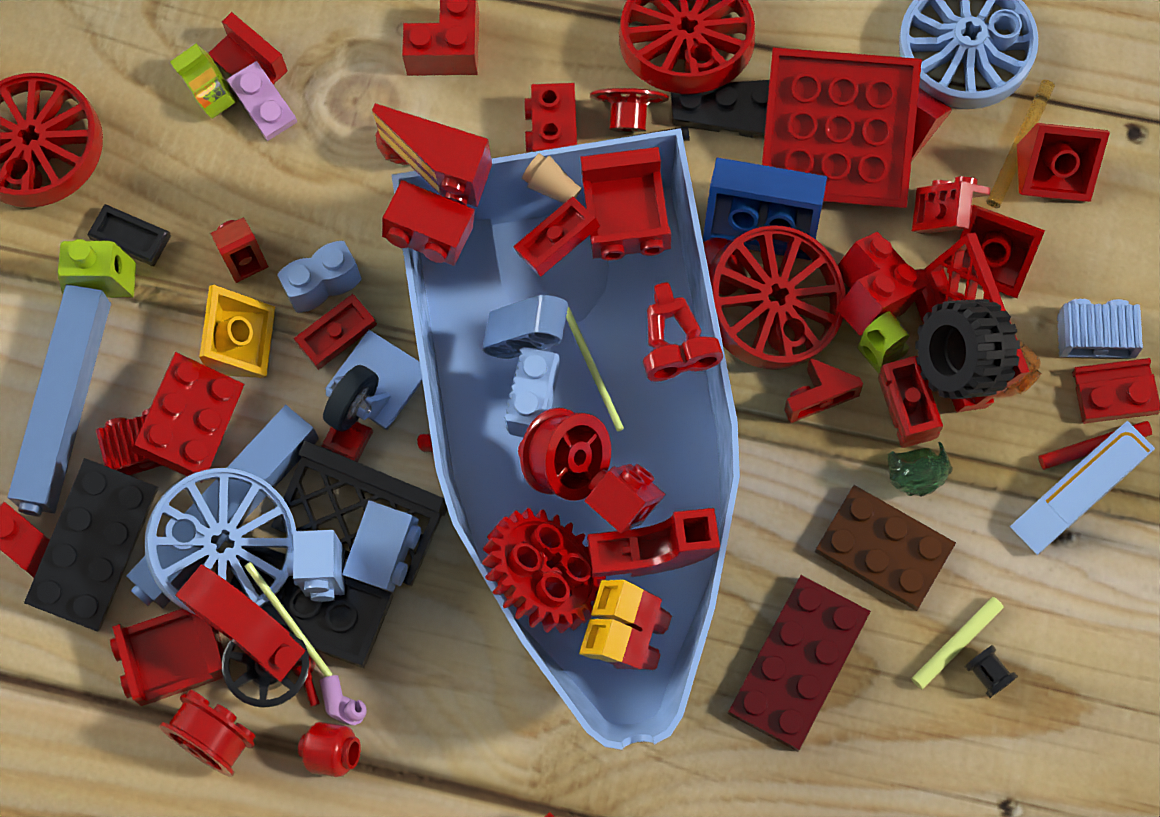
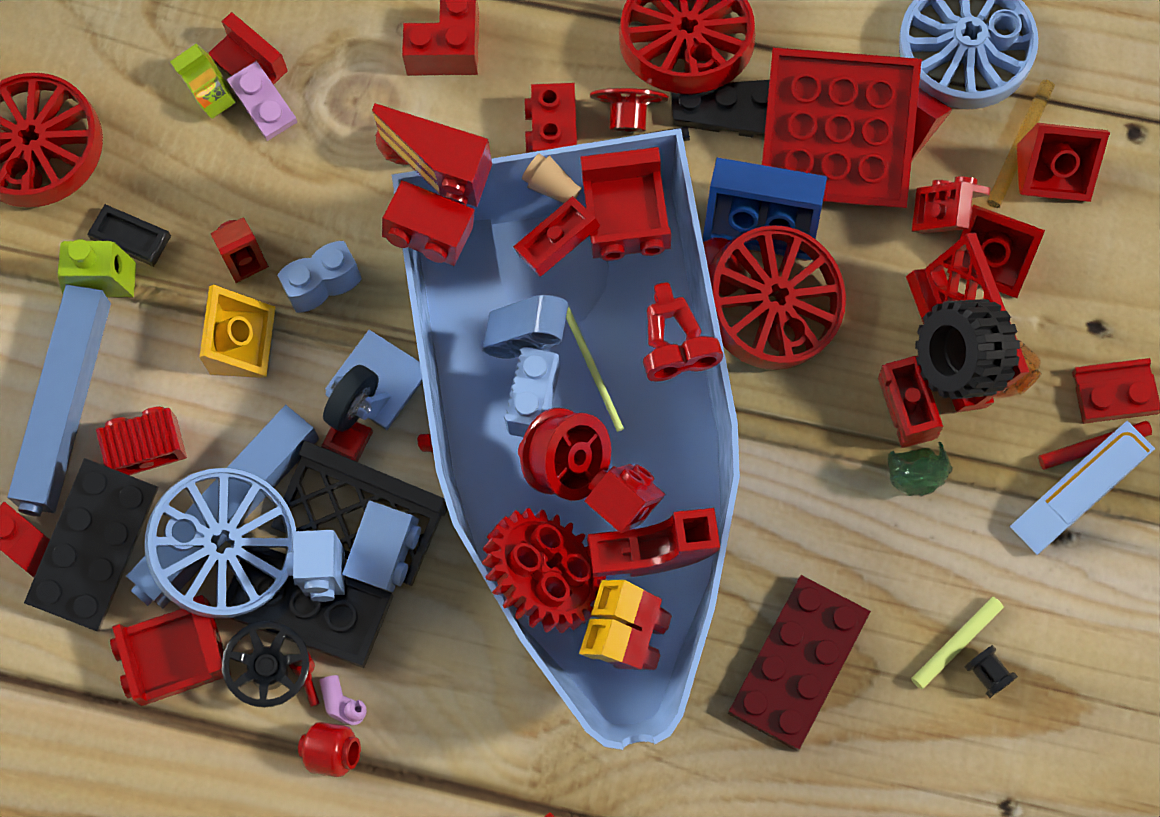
red plate [131,352,245,483] -> none
red wheel [159,690,256,777] -> none
red arch [175,564,306,682] -> none
yellowish green axle [244,562,332,677] -> none
red plate [294,293,377,370] -> none
red slope [784,359,863,424] -> none
reddish brown plate [815,485,956,611] -> none
red brick [836,231,927,336] -> none
lime leg [857,311,910,374] -> none
light blue brick [1057,299,1143,358] -> none

